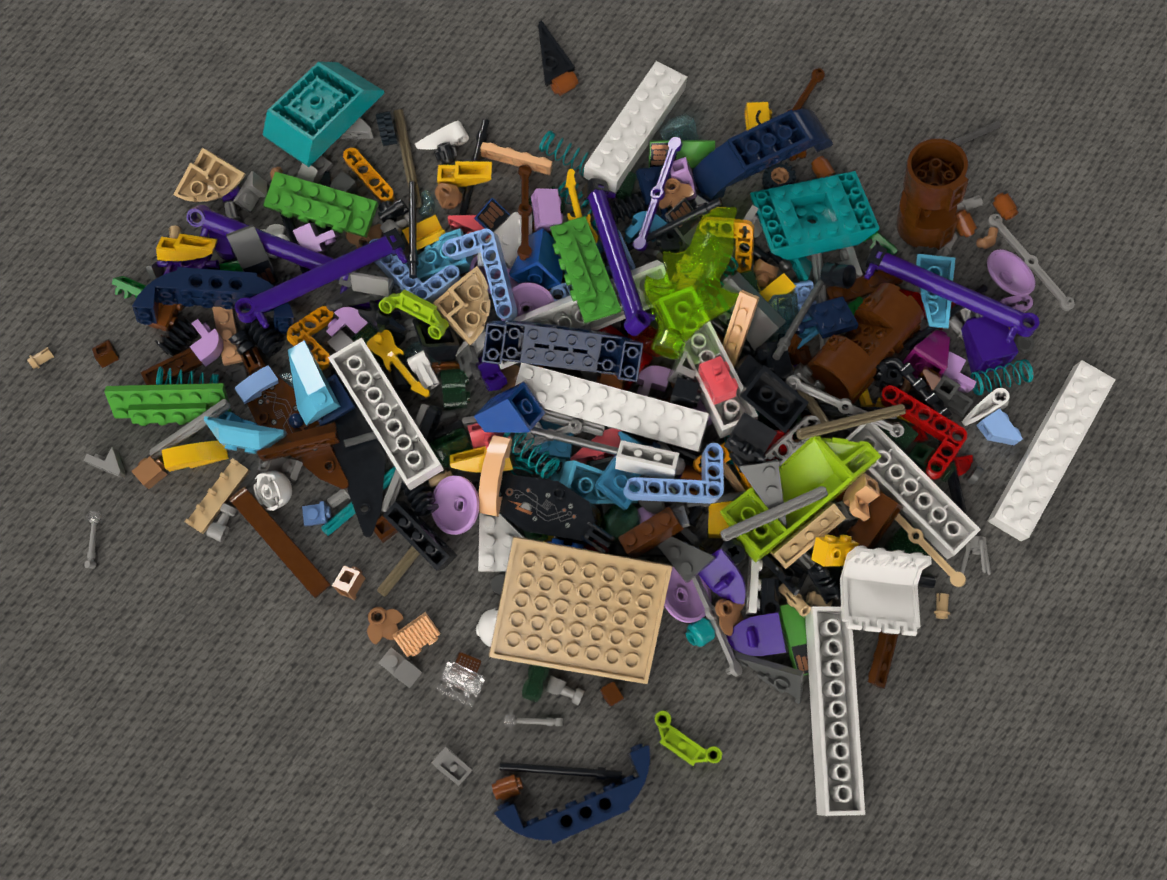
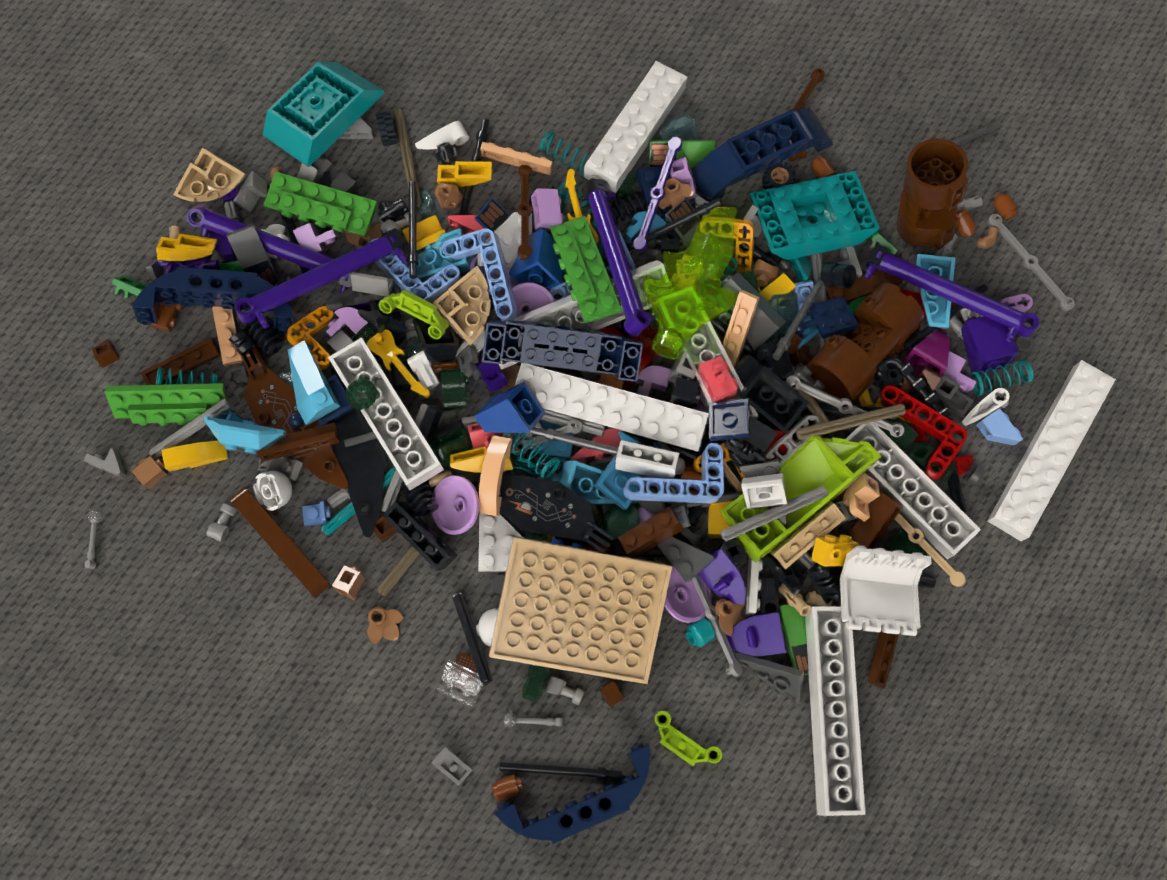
tan pin [27,347,54,369] -> none
black piece [155,316,199,356] -> none
tan hinge [184,458,250,534] -> none
lavender brick [190,319,223,367] -> none
light blue slope [235,365,278,404] -> none
light orange beam [343,148,395,203] -> none
light grey slope [379,647,423,688] -> none
light nougat brick [393,612,440,657] -> none
black wing [538,20,575,87] -> none
dark orange brick [551,71,578,96] -> none
yellow brick [744,102,772,131] -> none
tan pin [934,593,950,619] -> none
light grey plant [960,536,991,575] -> none
lavender dish [987,250,1035,296] -> none
none -> clear green gear [346,379,378,411]
none -> black axle [452,592,493,685]
none -> plate [709,399,750,441]
none -> white slope [741,473,787,509]

